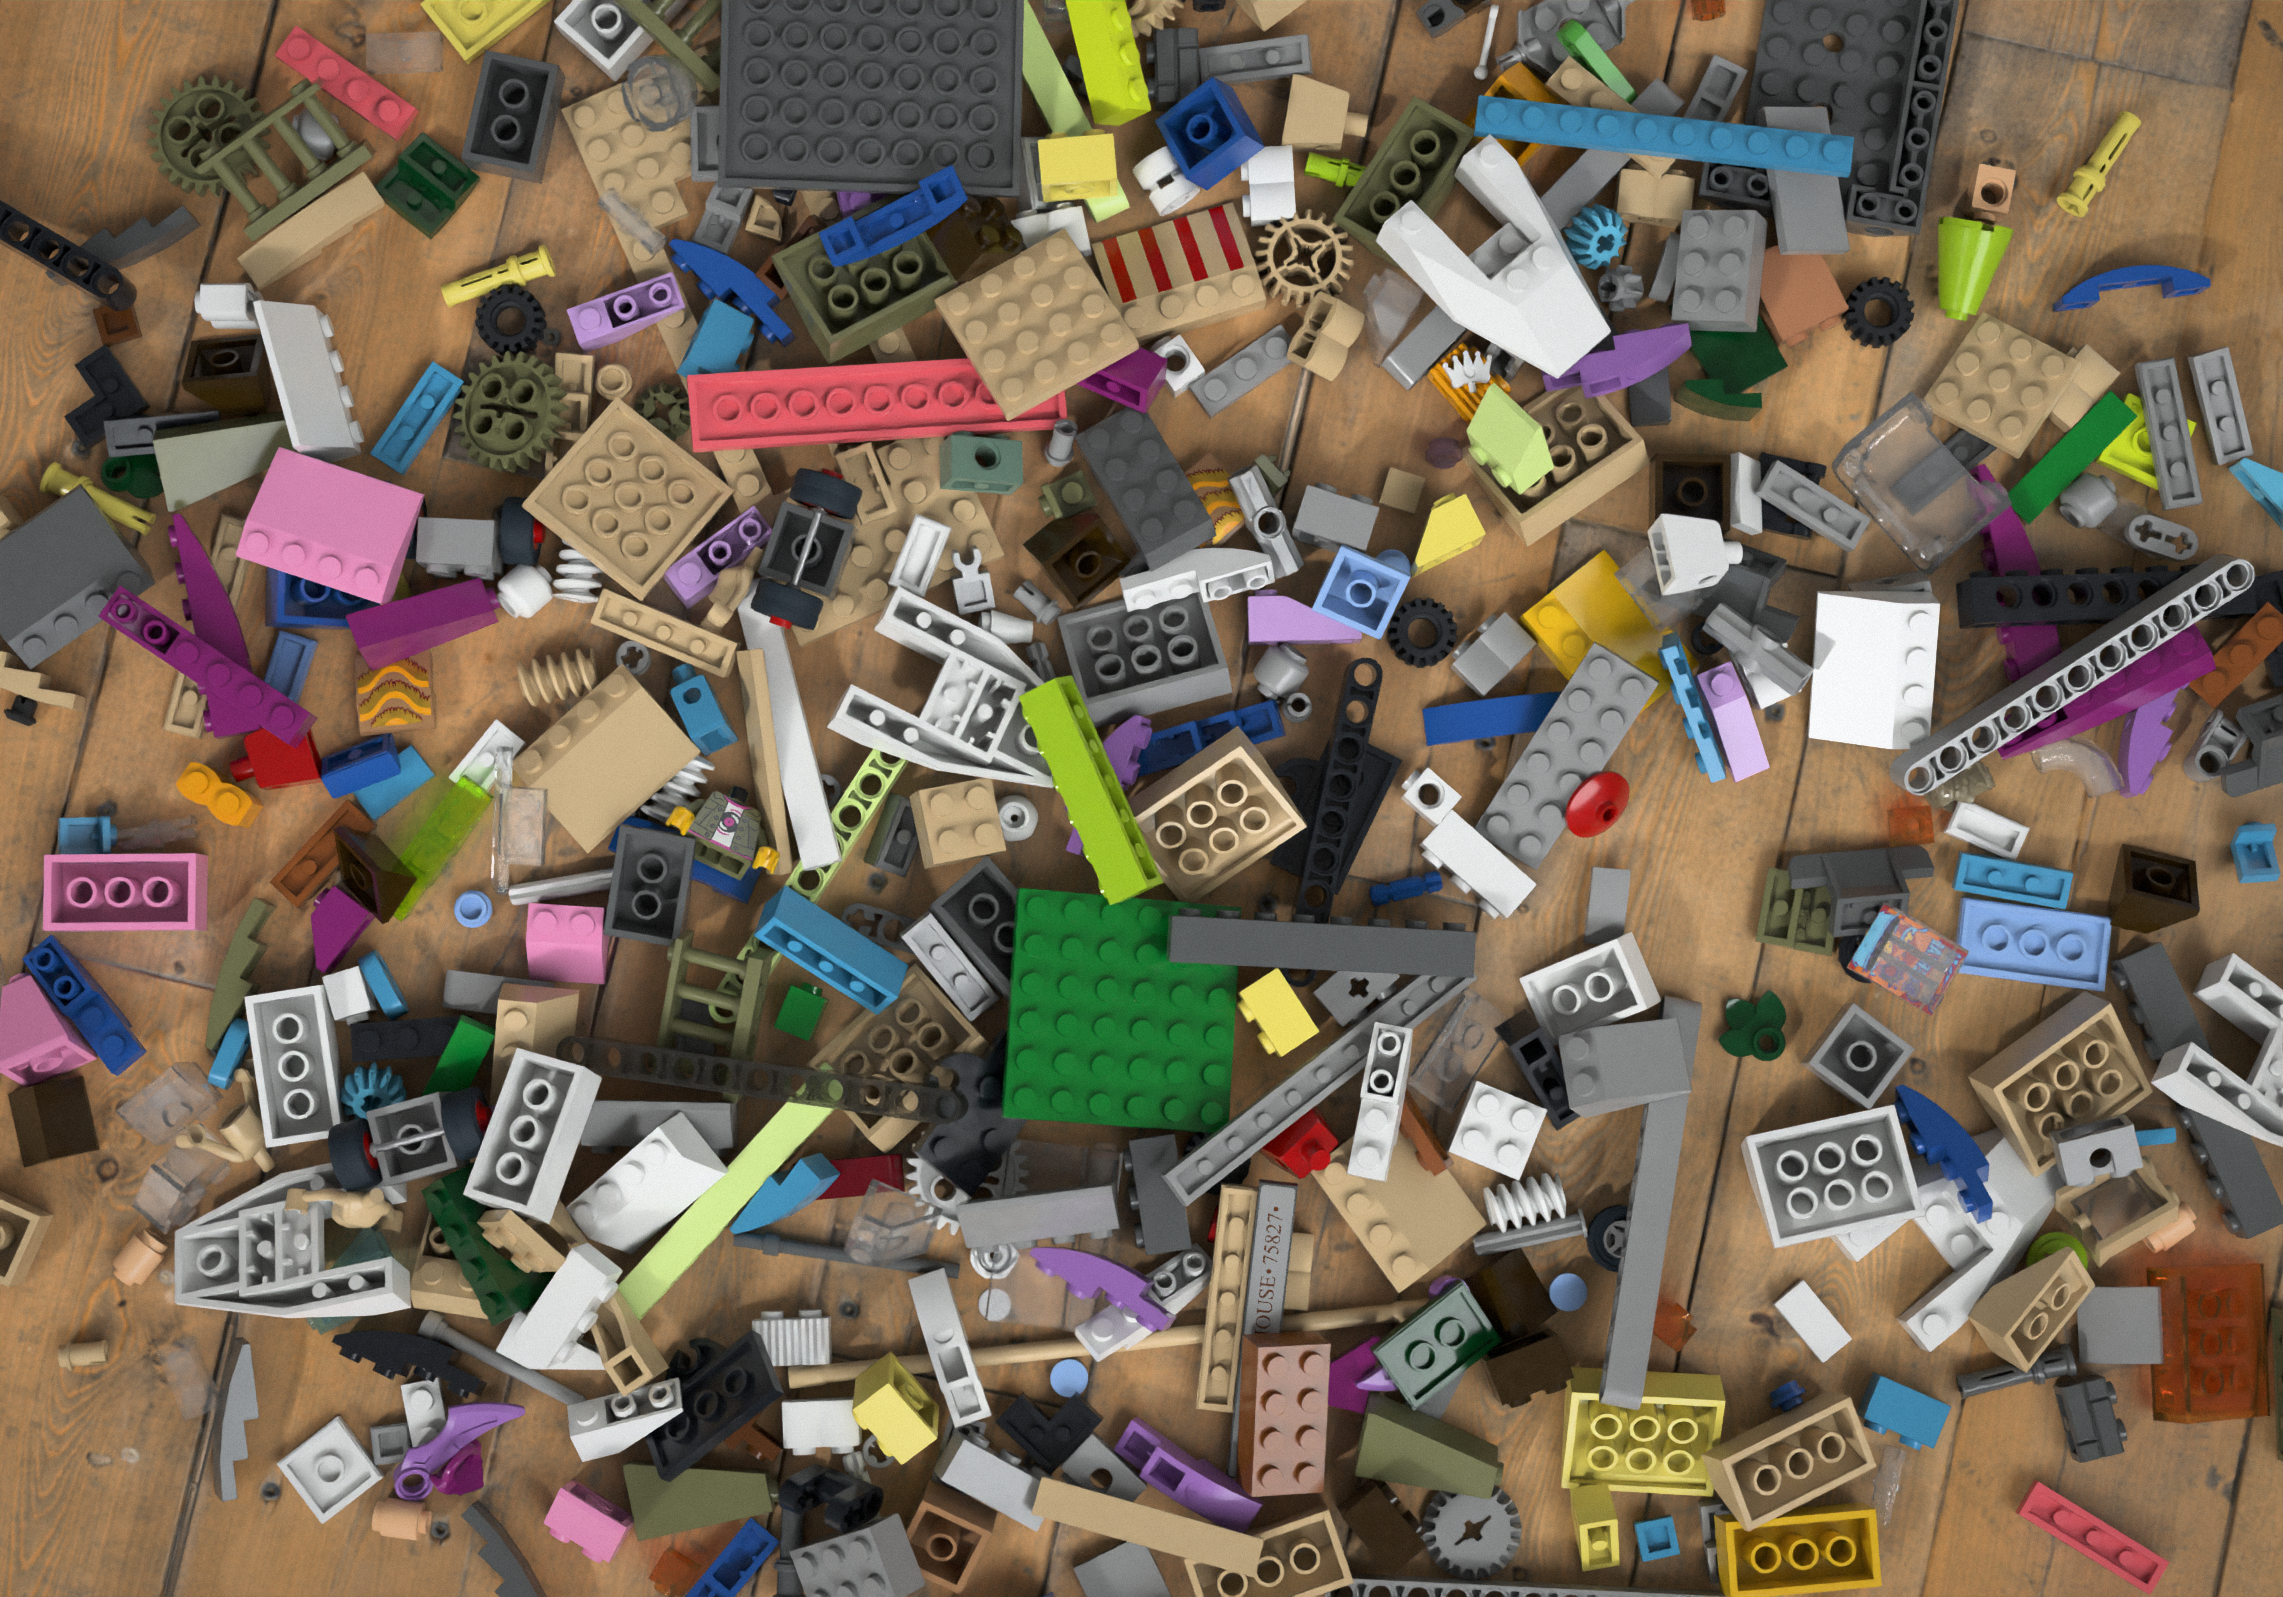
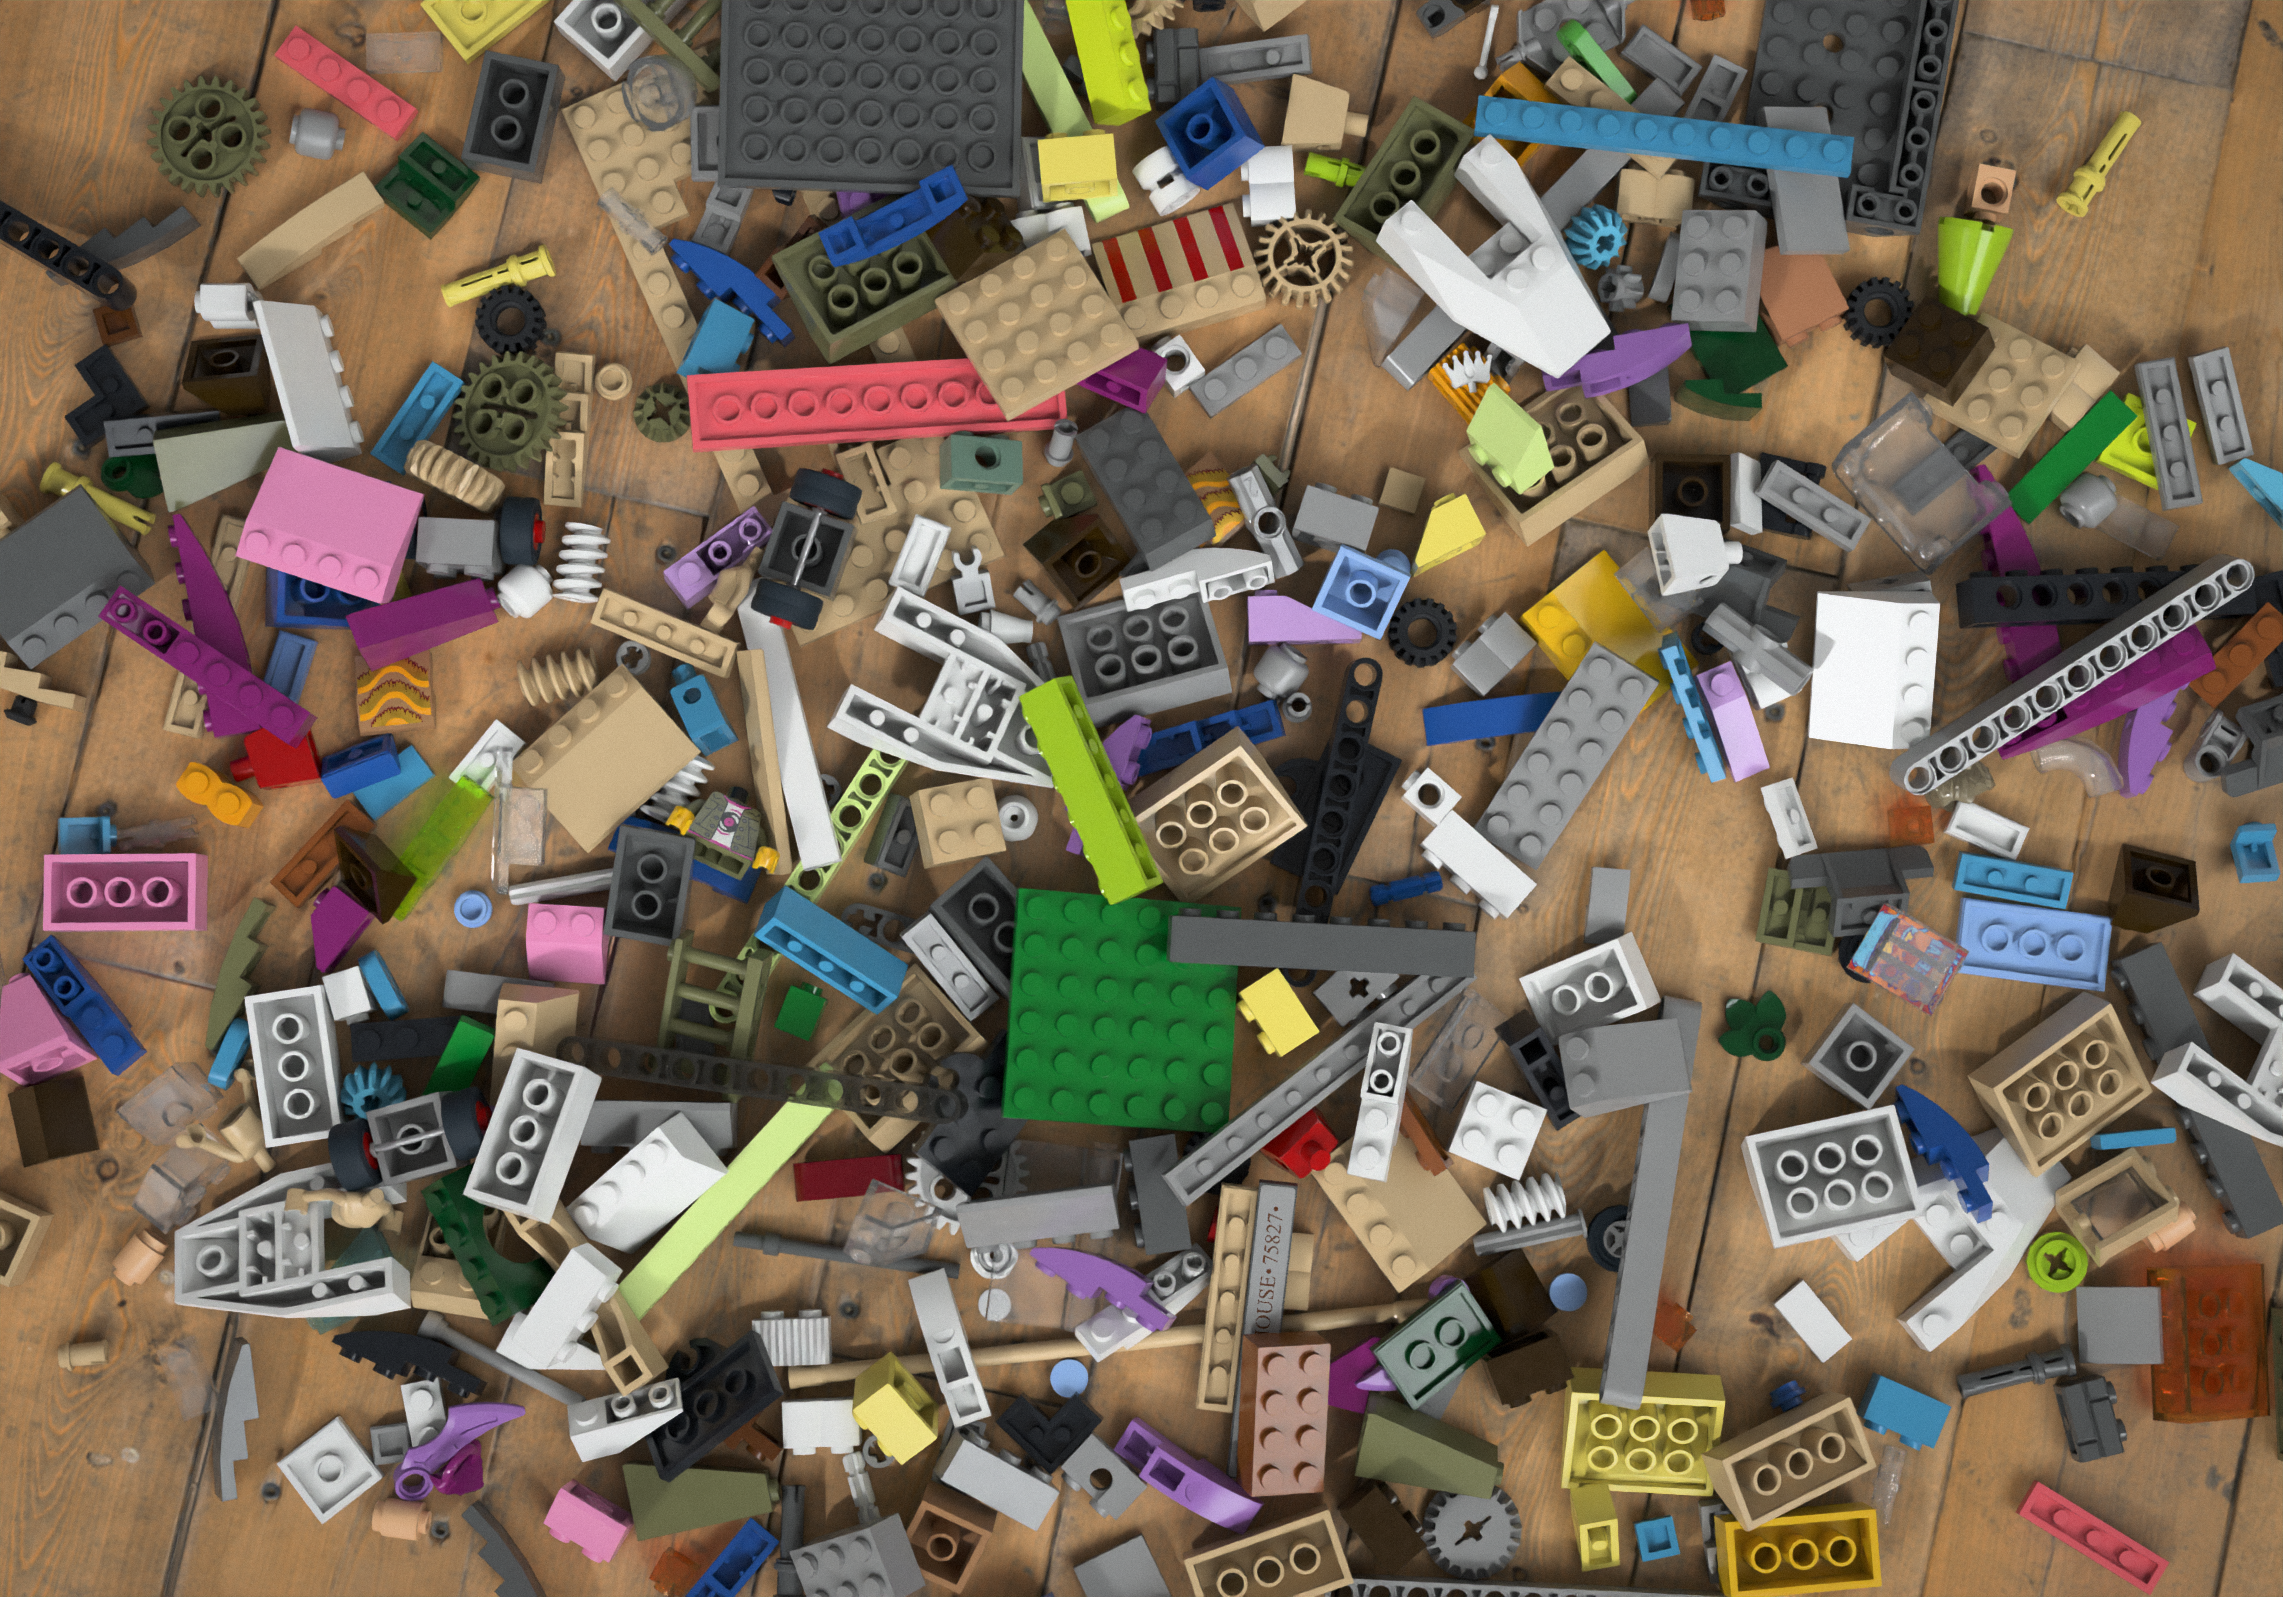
olive fence [195,77,375,242] -> none
tan plate [476,1209,567,1273] -> none
tan plate [522,397,734,602] -> none
lavender slope [567,272,686,353] -> none
dark azure slope [729,1153,841,1234] -> none
tan tile [745,195,783,243] -> none
black connector [778,1463,884,1533] -> none
tan tile [1031,1476,1264,1578] -> none
tan brick [1287,291,1365,381] -> none
plate [1425,438,1463,469] -> none
red dish [1565,771,1630,838] -> none
tan slope [1968,1246,2095,1373] -> none
light grey brick [2049,1114,2143,1187] -> none
blue slope [2053,265,2211,312] -> none
light grey beam [2124,514,2198,562] -> none
none -> tan gear [403,440,505,513]
none -> light grey tile [1620,24,1702,97]
none -> white plate [1760,777,1818,859]
none -> dark brown brick [1883,296,1995,407]

